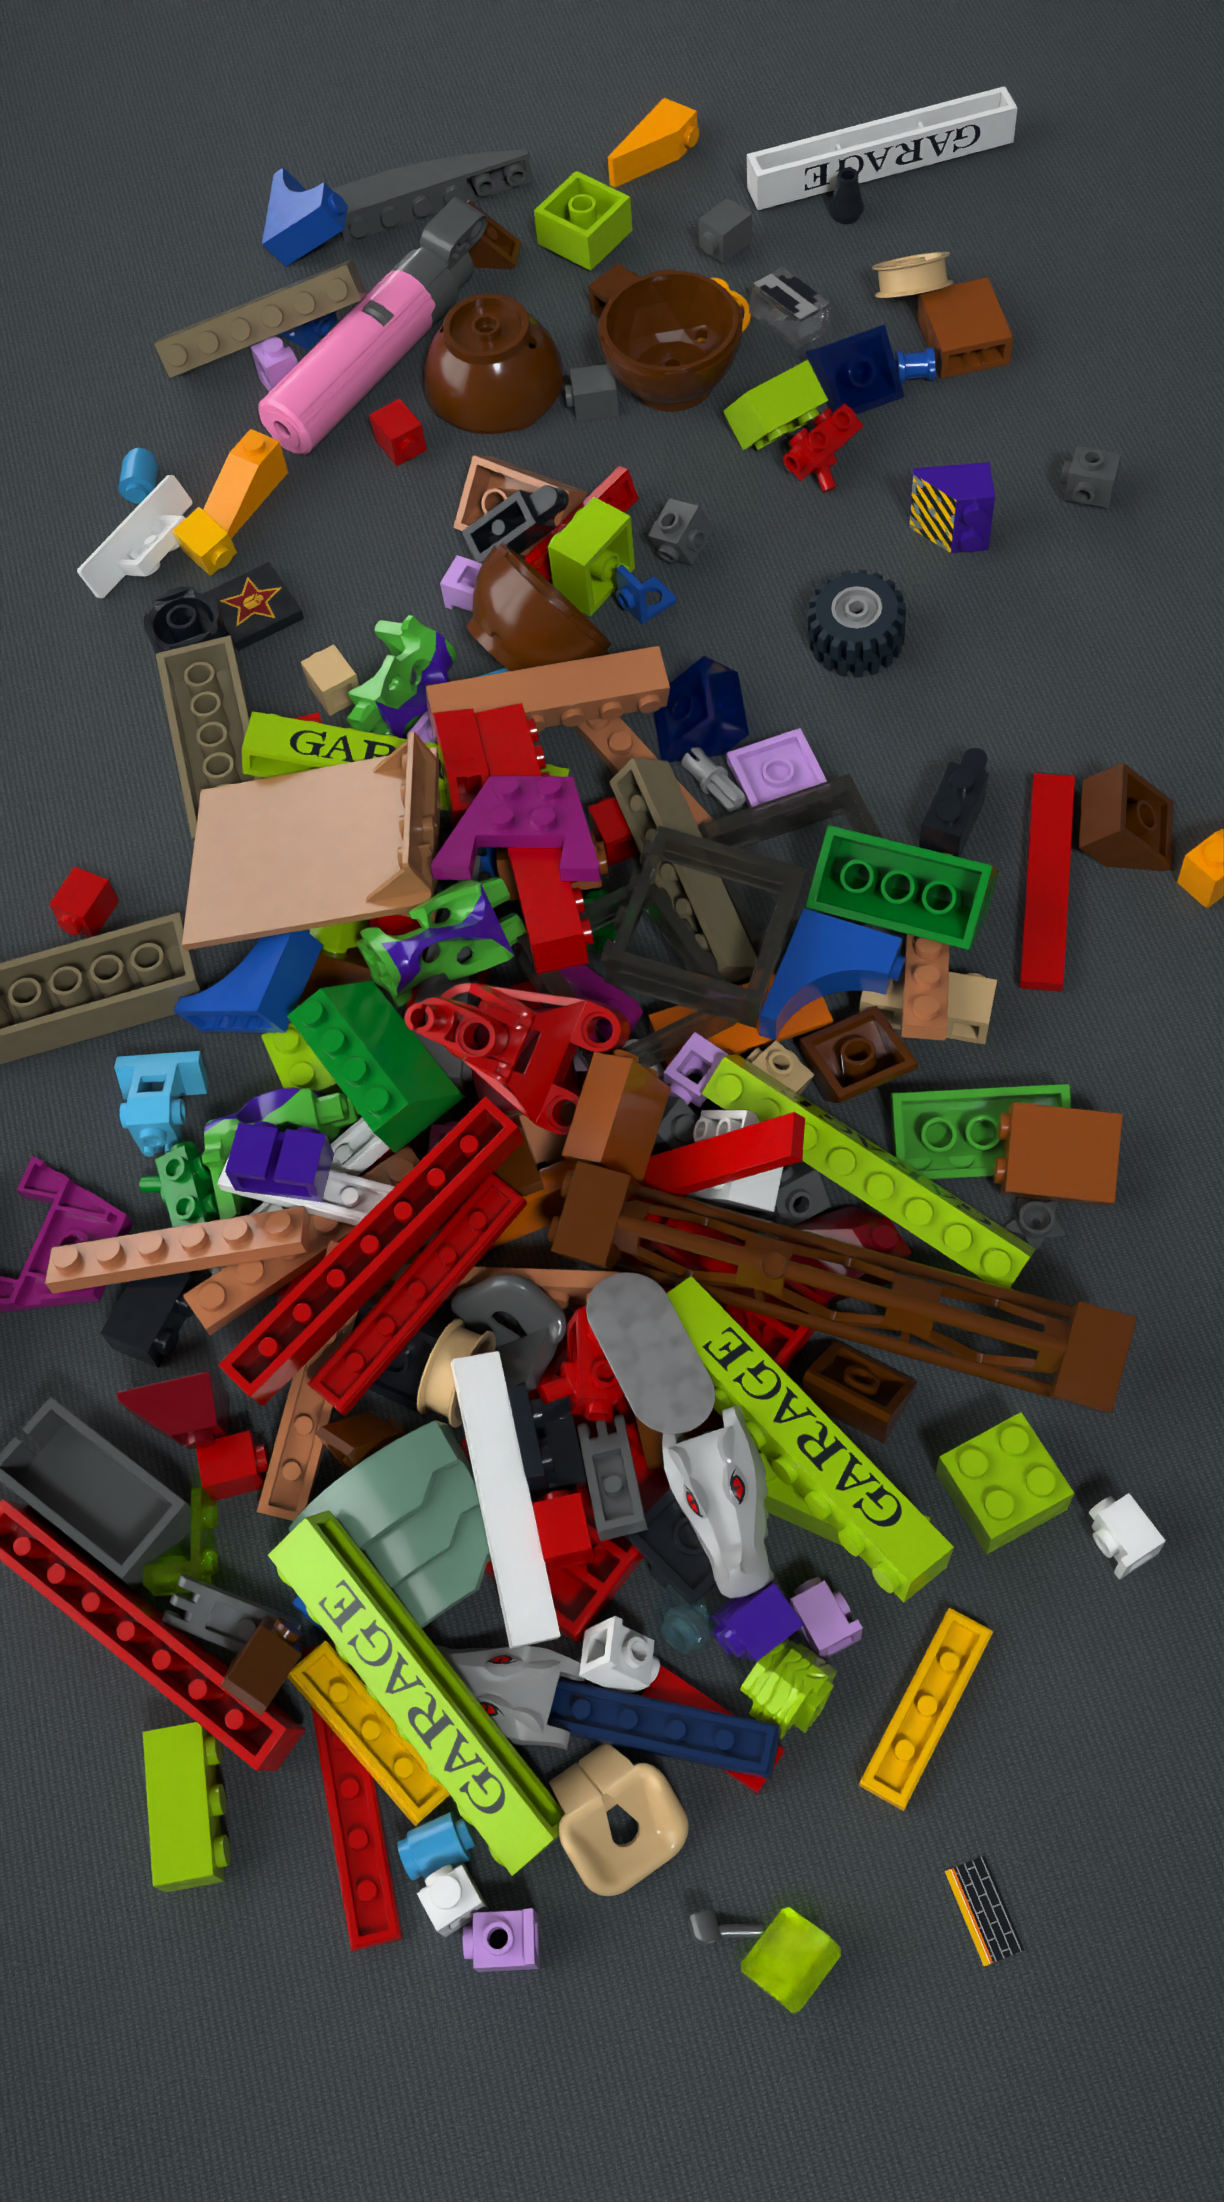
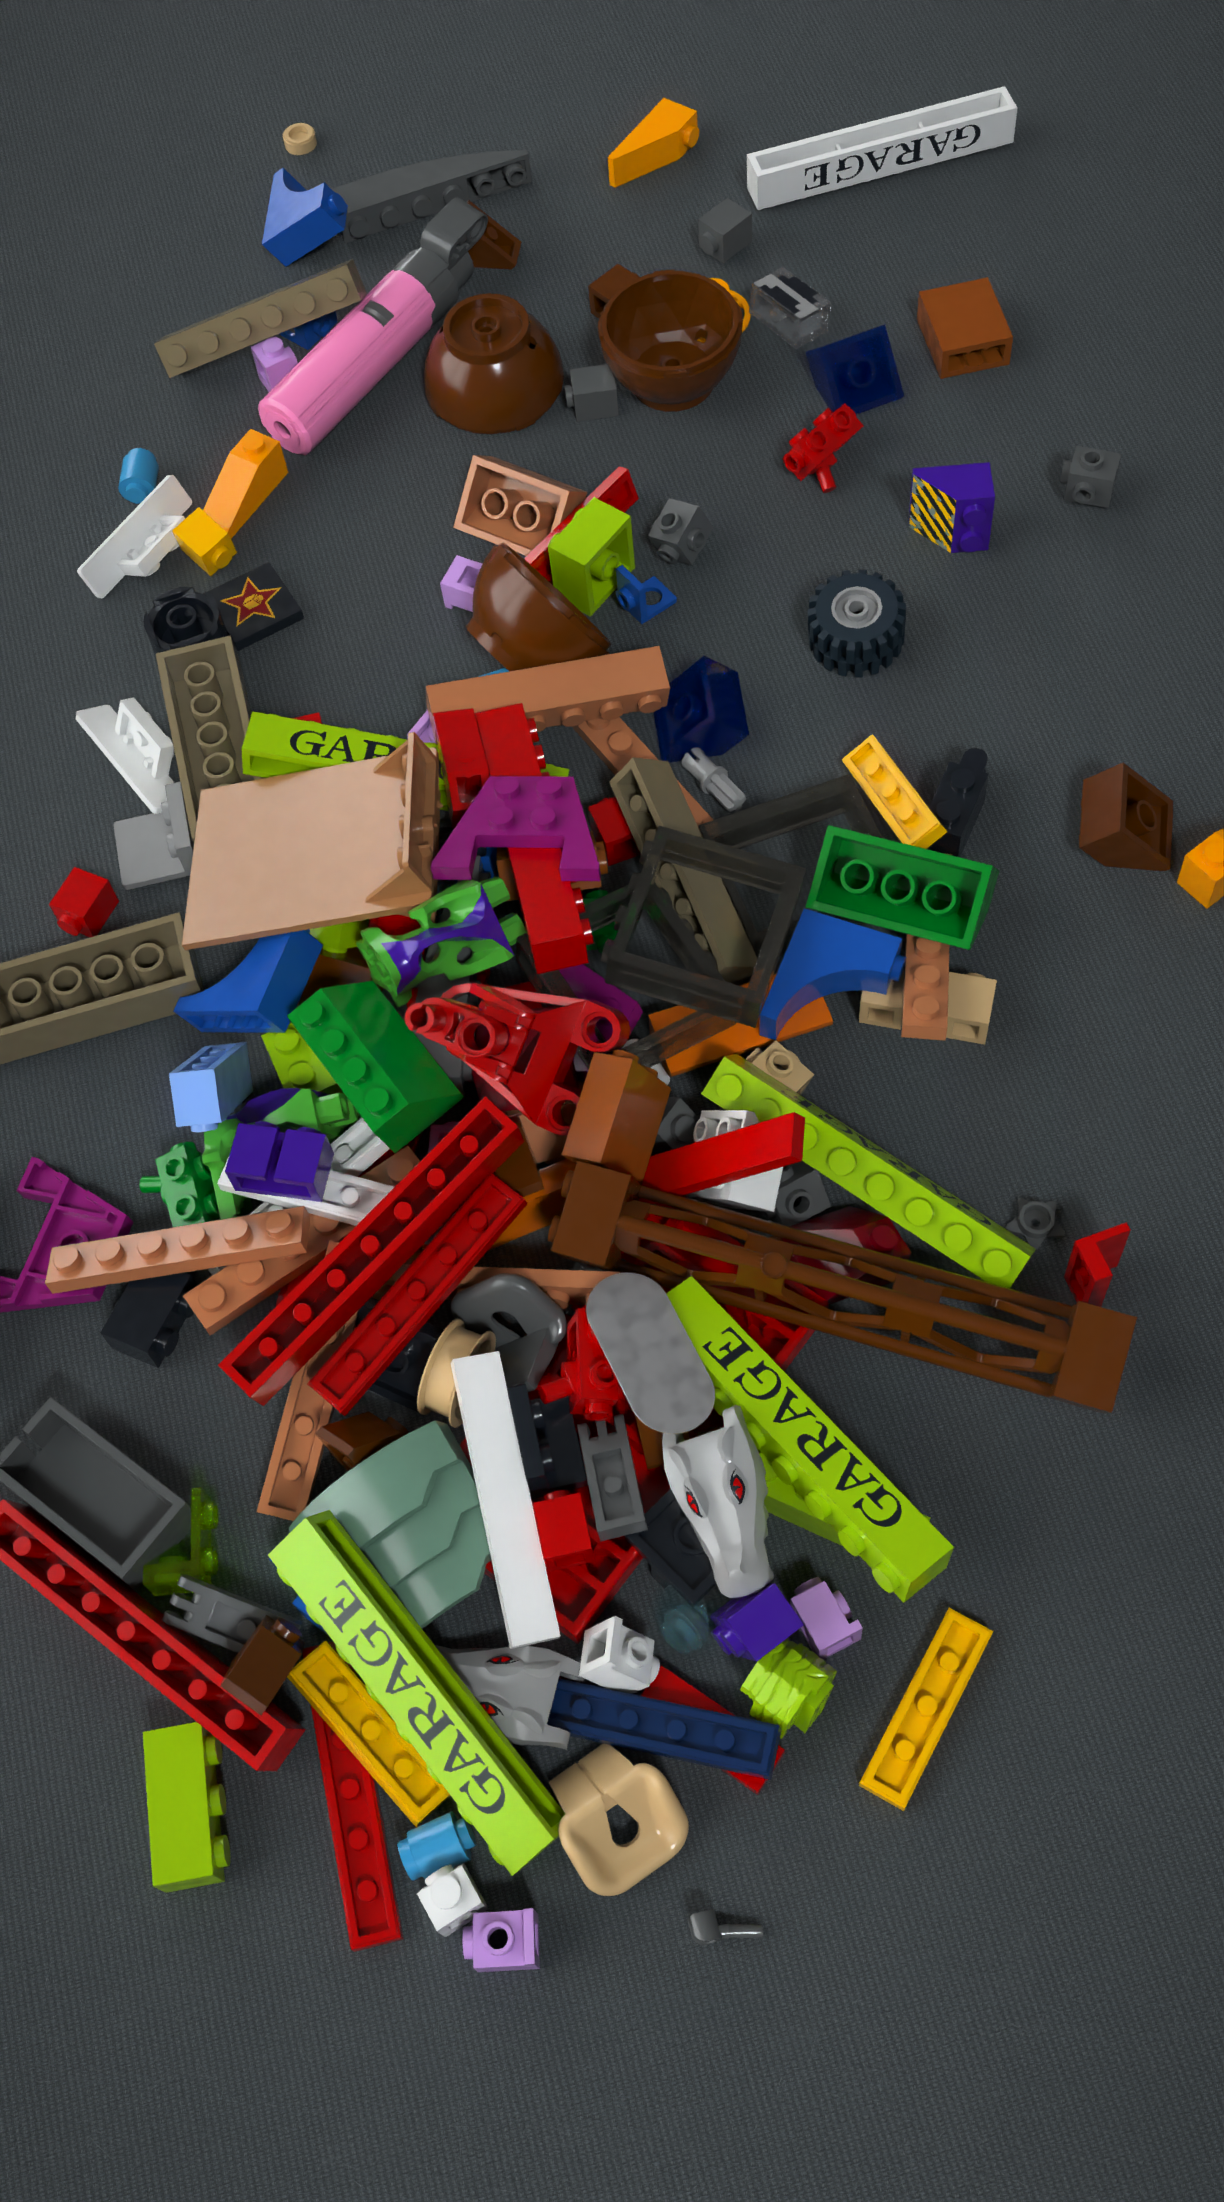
medium azure tile [114,1051,209,1157] -> none
dark red slope [117,1371,230,1449] -> none
red brick [196,1430,270,1501] -> none
tan brick [301,644,359,716] -> none
bright green hips [346,615,457,740] -> none
red brick [369,399,427,467] -> none
black brick [462,485,569,563] -> none
lime brick [534,171,633,271] -> none
lavender brick [664,1032,729,1108] -> none
lime brick [723,360,828,451] -> none
lavender plate [726,728,831,823] -> none
clear neon green piece [741,1907,841,2013] -> none
reddish brown slope [800,1005,918,1103] -> none
reddish brown slope [803,1340,918,1444] -> none
black cone [830,168,864,224] -> none
tan wheel [872,252,953,298] -> none
bright green slope [890,1084,1071,1180] -> none
blue bush [895,347,936,384] -> none
lime brick [936,1412,1074,1555] -> none
black sticker [944,1856,1024,1966] -> none
dark orange brick [993,1102,1123,1207] -> none
red tile [1019,773,1075,992] -> none
white brick [1089,1493,1166,1580] -> none
none -> white bracket [75,697,174,814]
none -> light grey bracket [113,782,194,890]
none -> light blue brick [169,1042,253,1132]
none -> tan tile [283,123,317,155]
none -> yellow tile [842,734,947,849]
none -> red panel [1064,1222,1131,1307]

